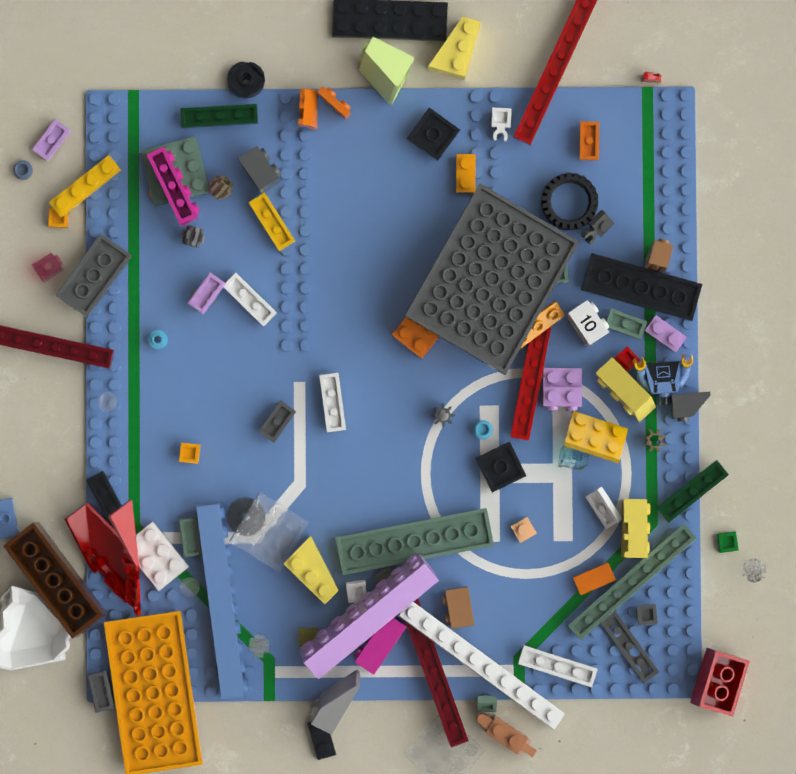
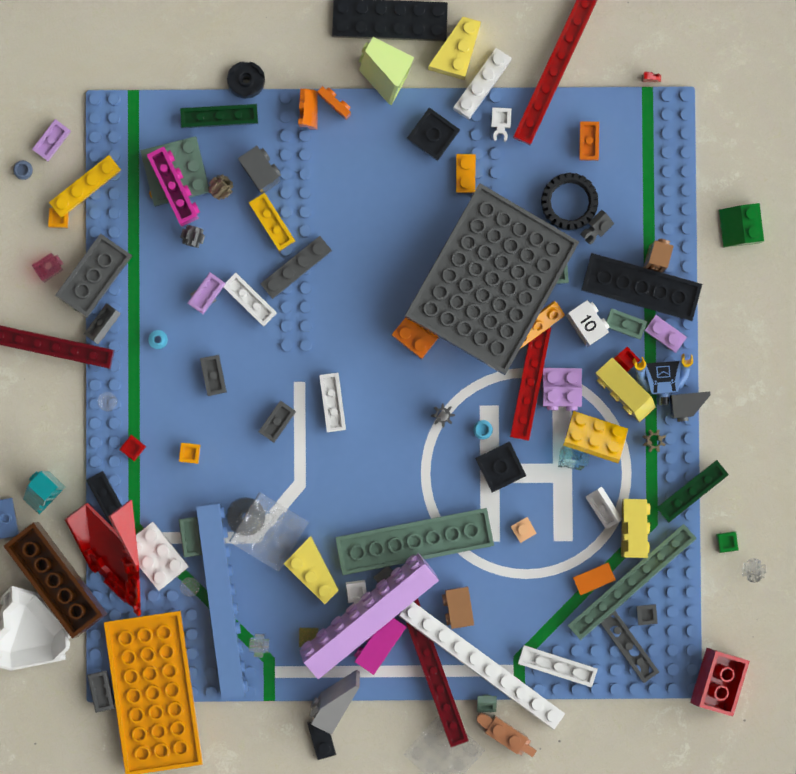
none -> teal wedge [23,471,65,515]
none -> dark grey plate [84,303,121,344]
none -> red tile [119,435,147,462]
none -> dark grey plate [200,355,227,396]
none -> dark grey plate [261,236,332,299]
none -> white plate [453,48,512,120]
none -> green slope [719,203,764,248]

